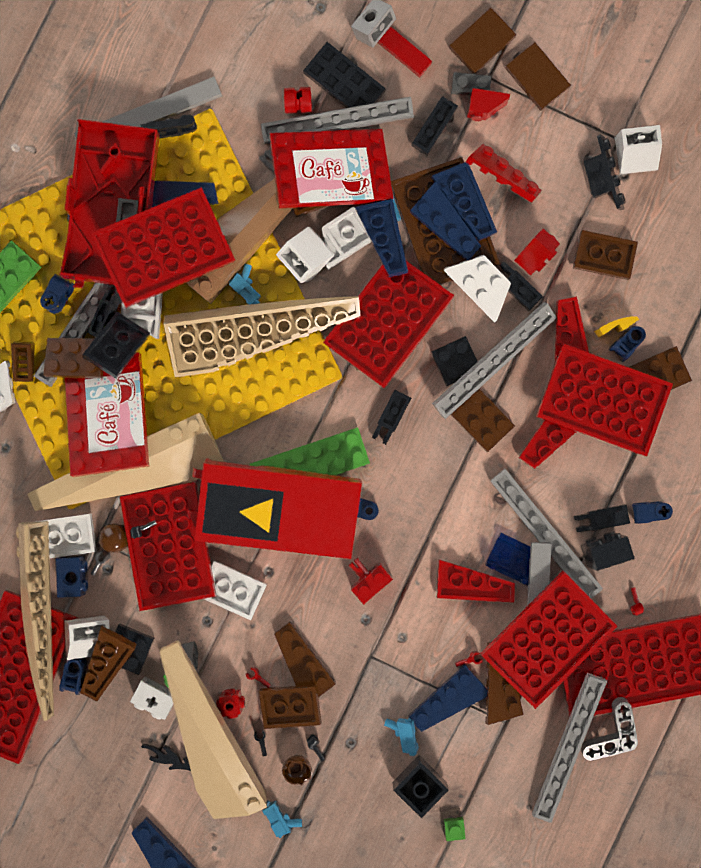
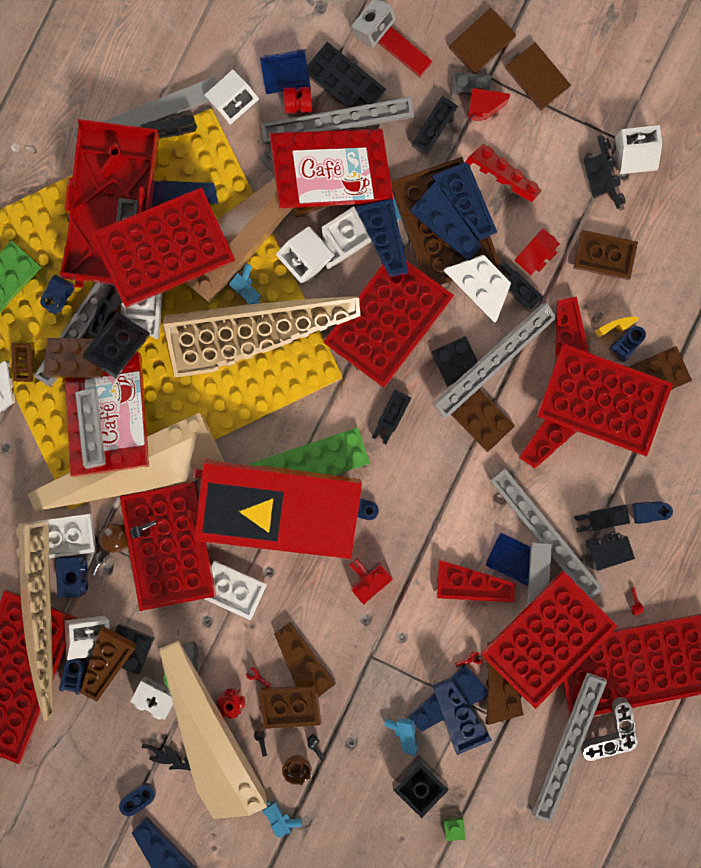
none -> light grey plate [75,388,106,469]
none -> dark blue plate [119,783,156,816]
none -> white slope [204,70,259,126]
none -> clear blue piece [260,49,311,94]
none -> dark blue wing [432,678,492,755]

